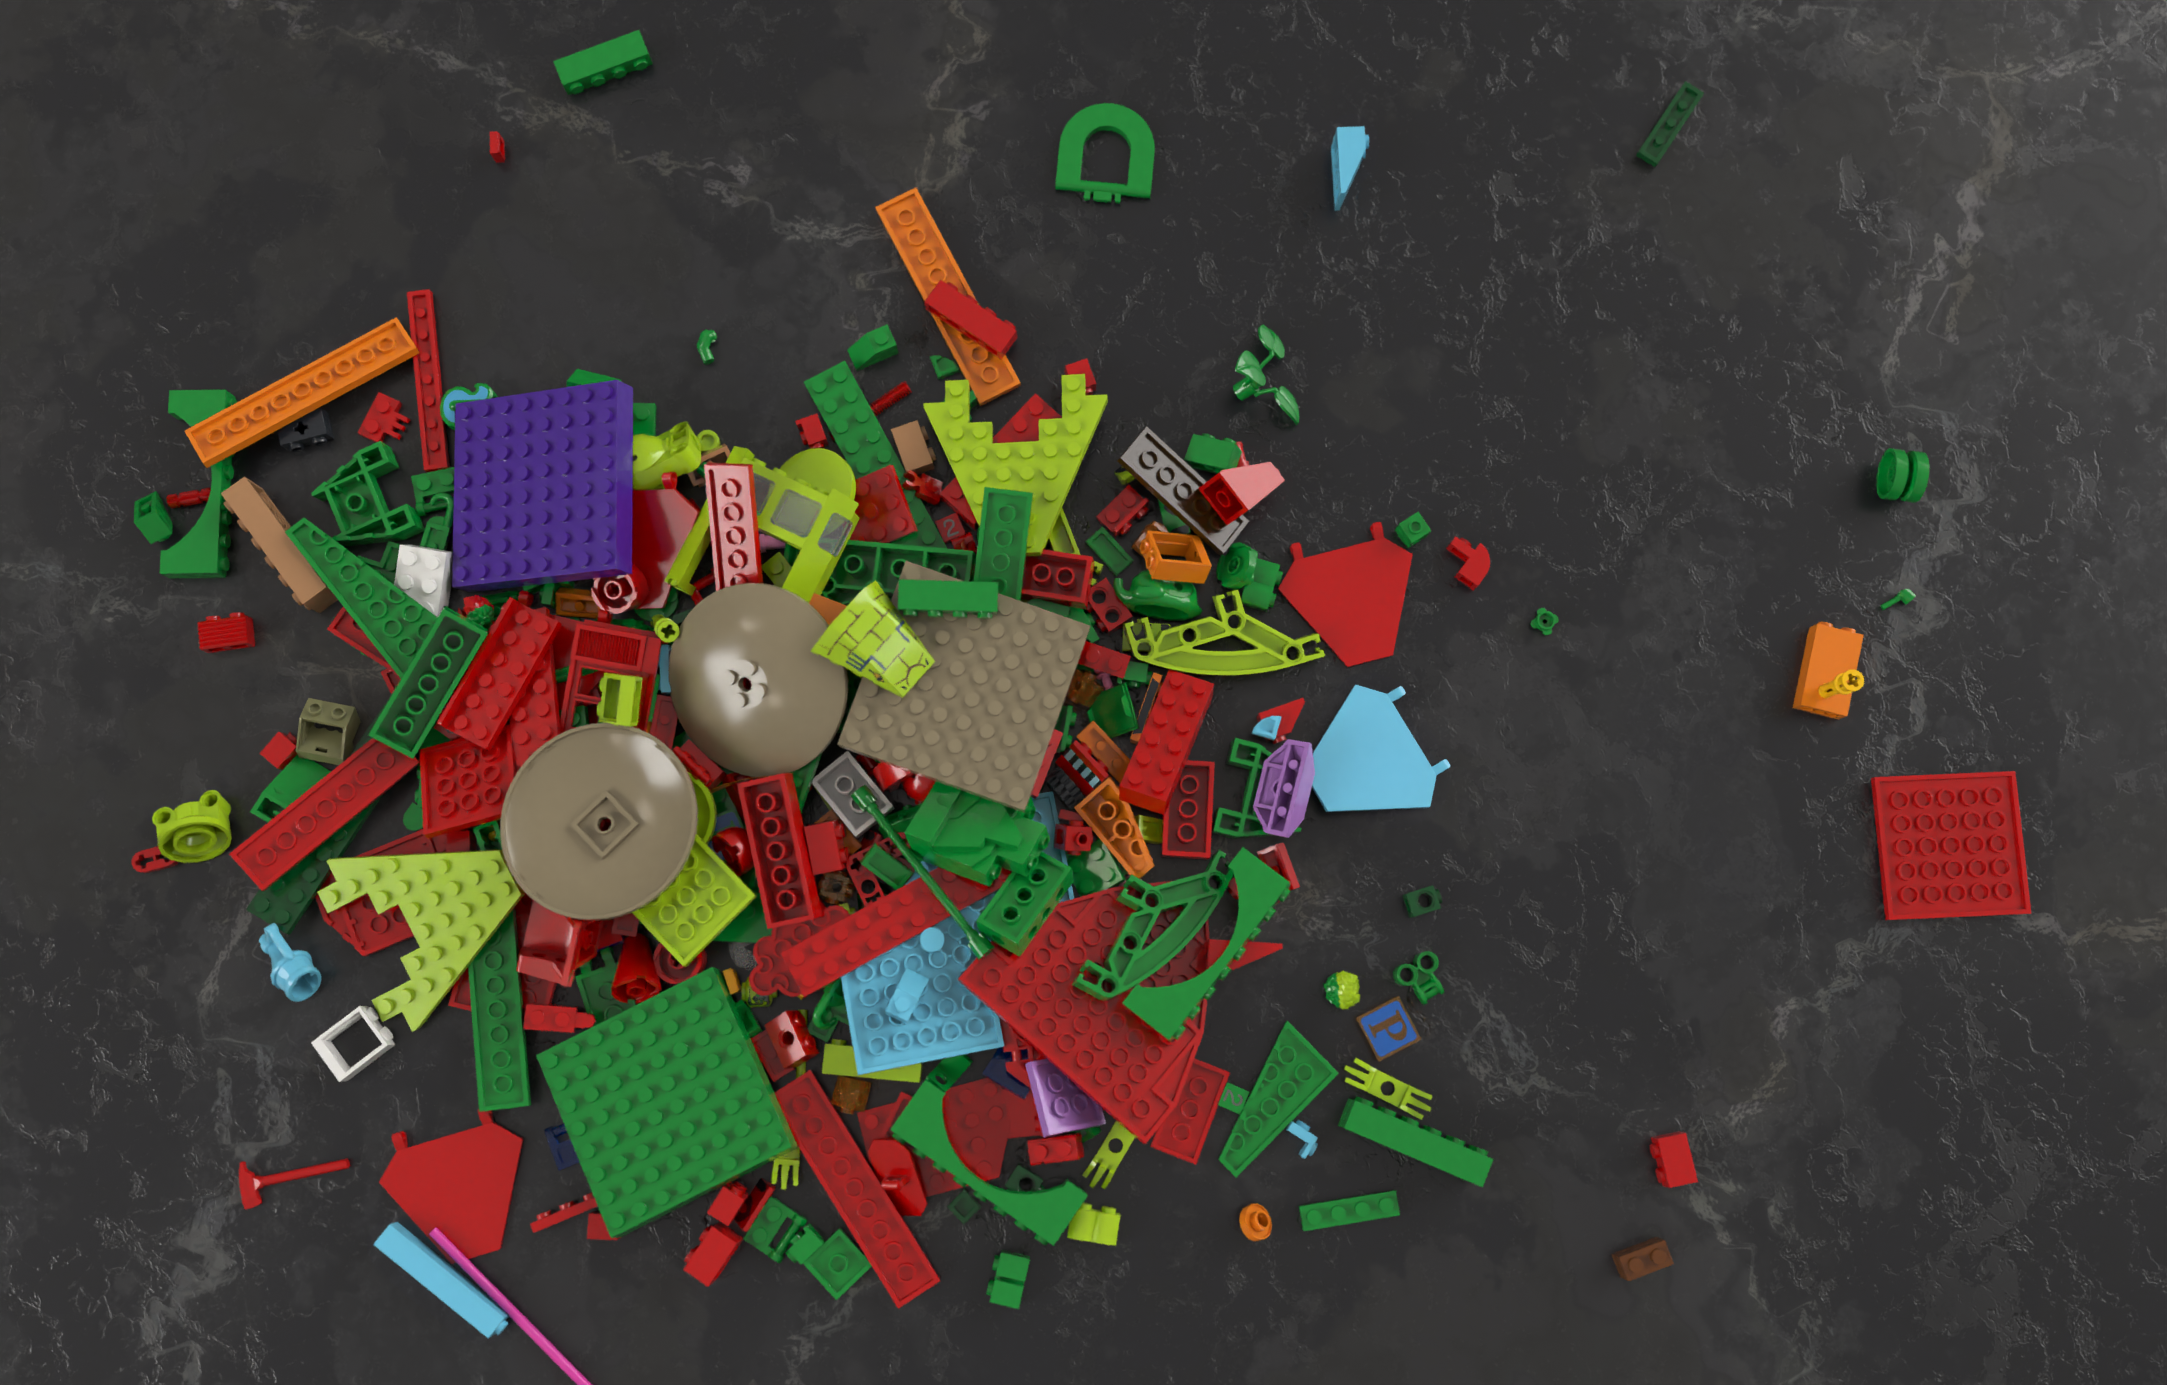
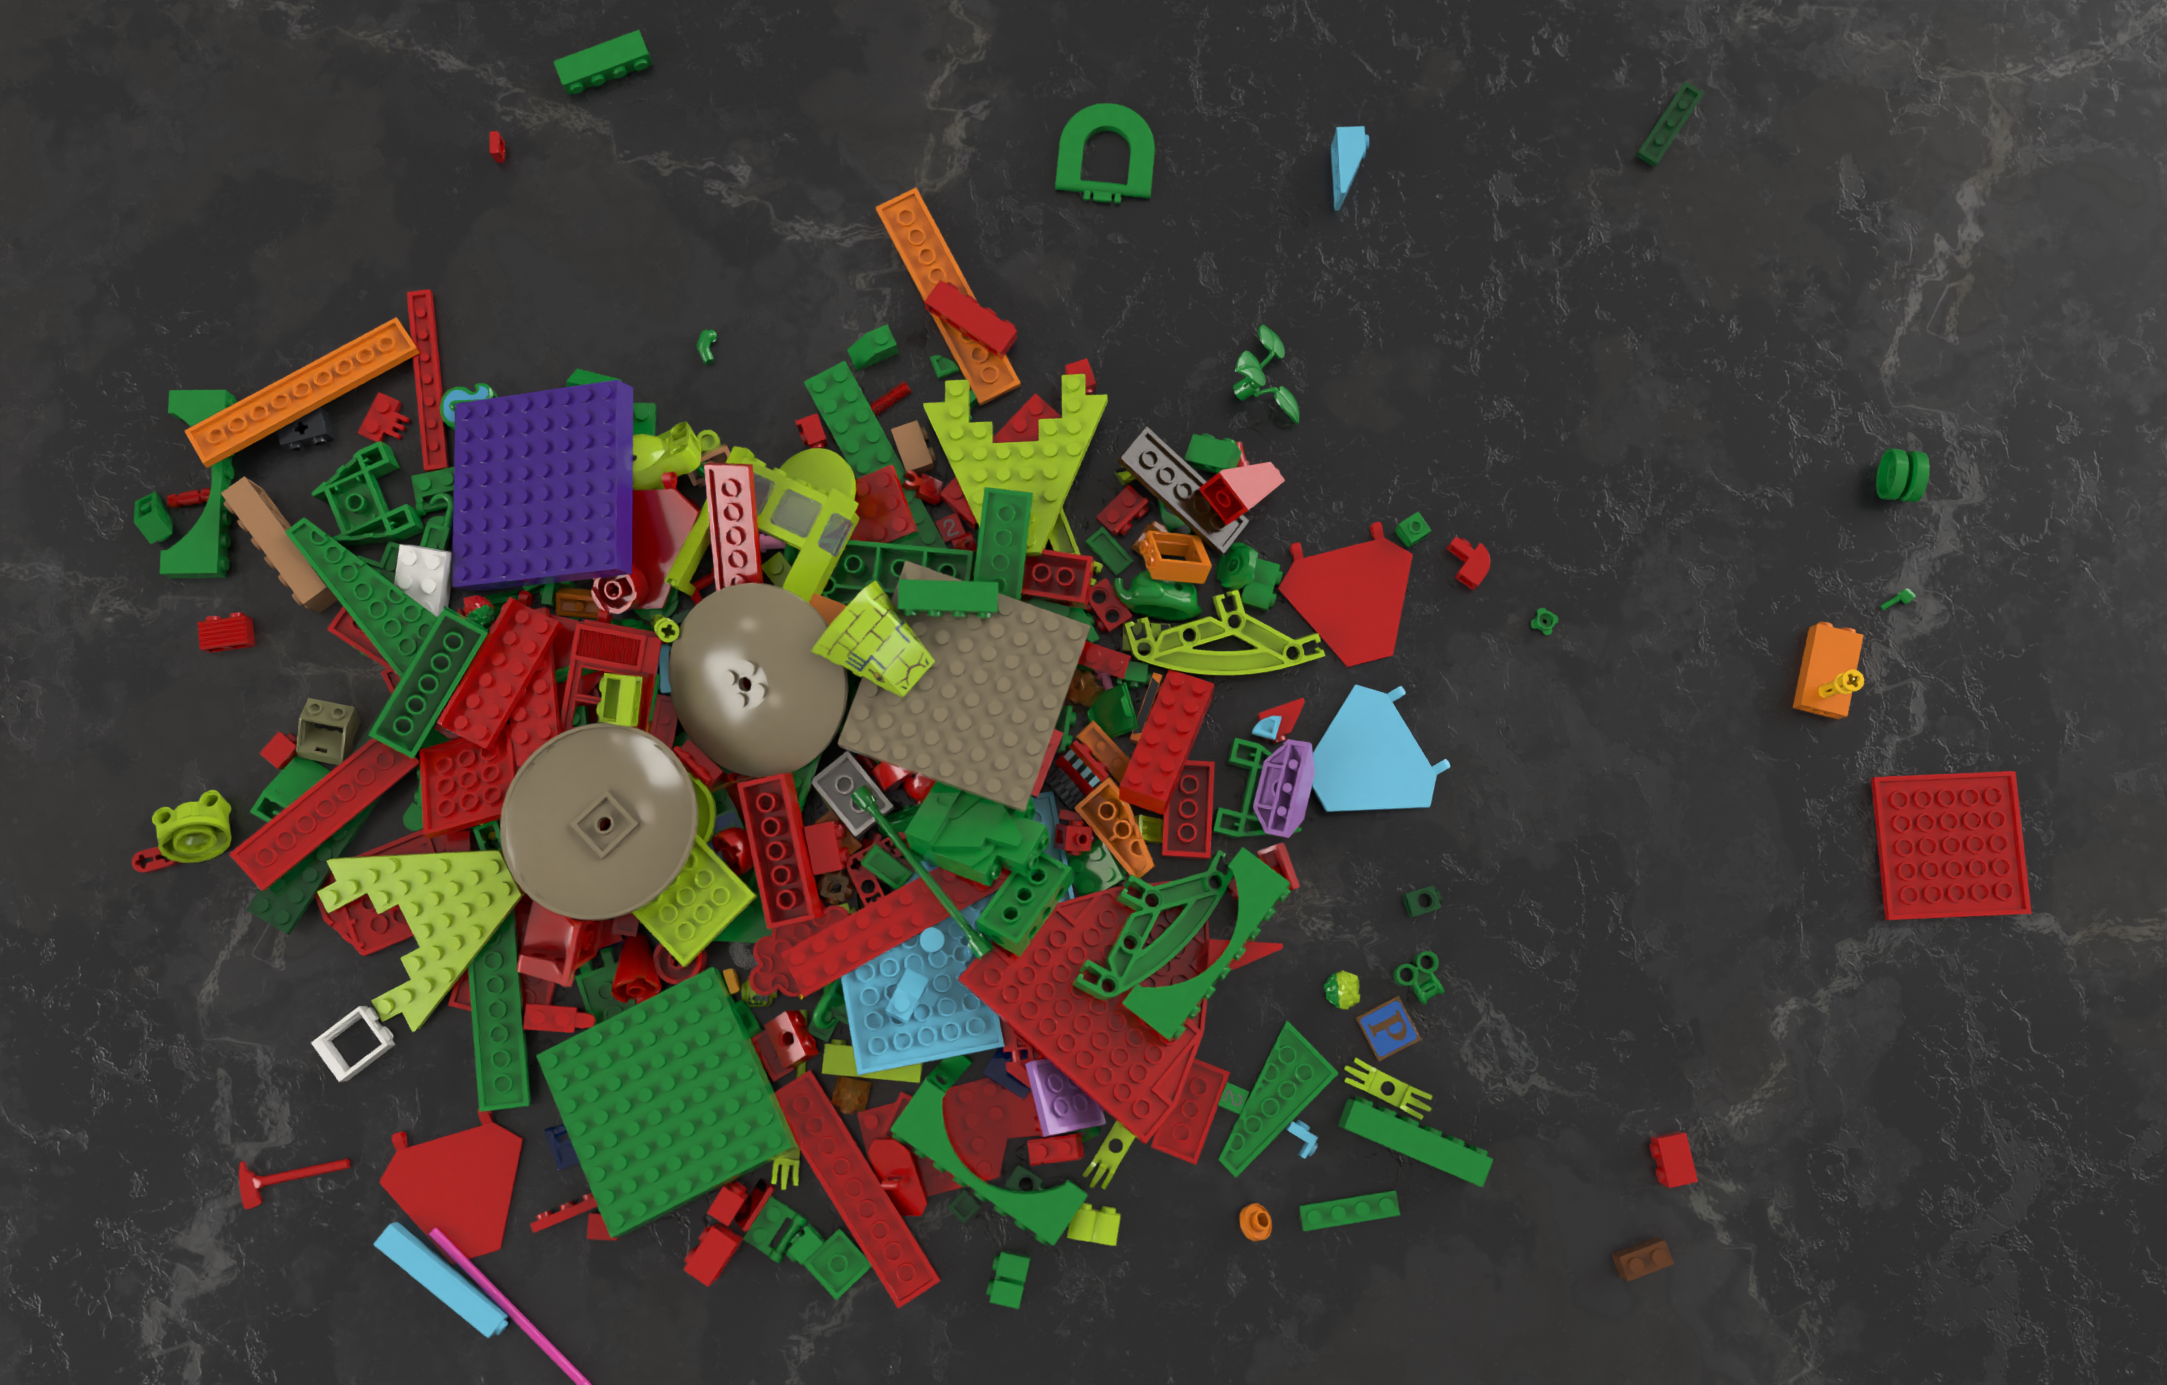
medium azure piece [259,923,322,1002] -> none

